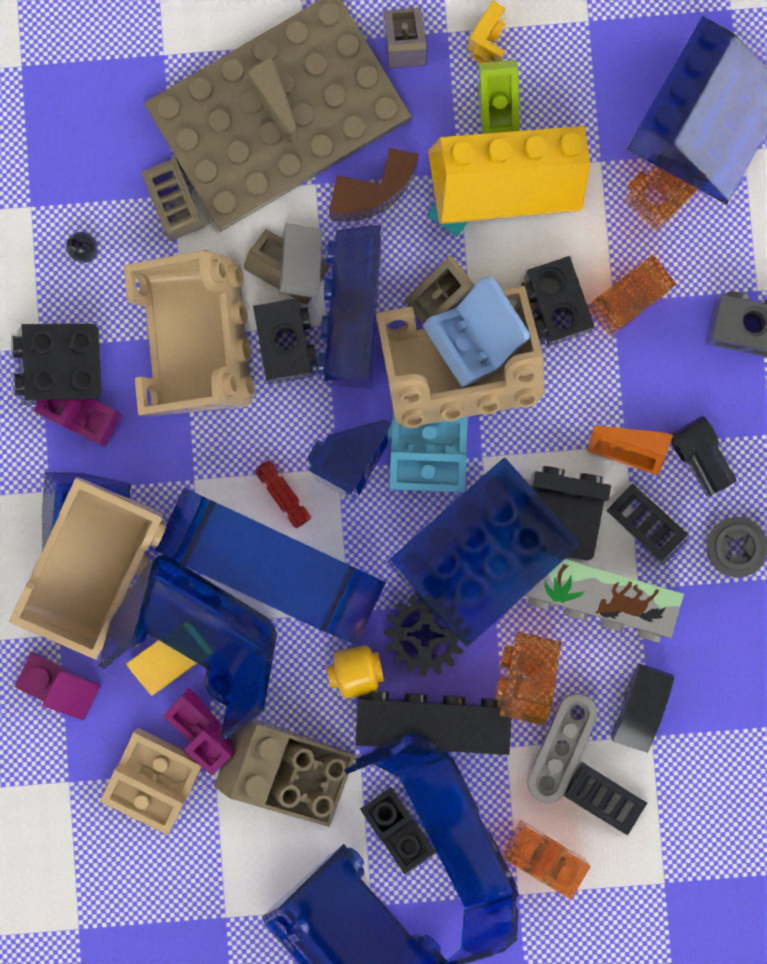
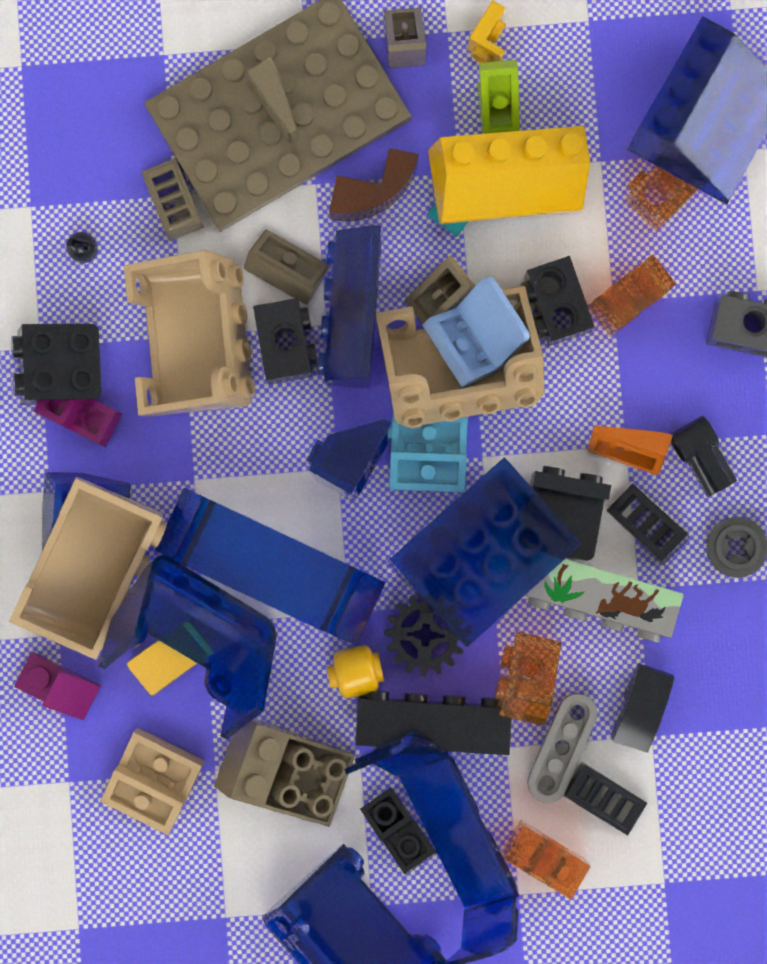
magenta slope [163,688,235,776] -> none
clear red axle [255,460,311,528] -> none
light grey tile [279,223,323,298] -> none

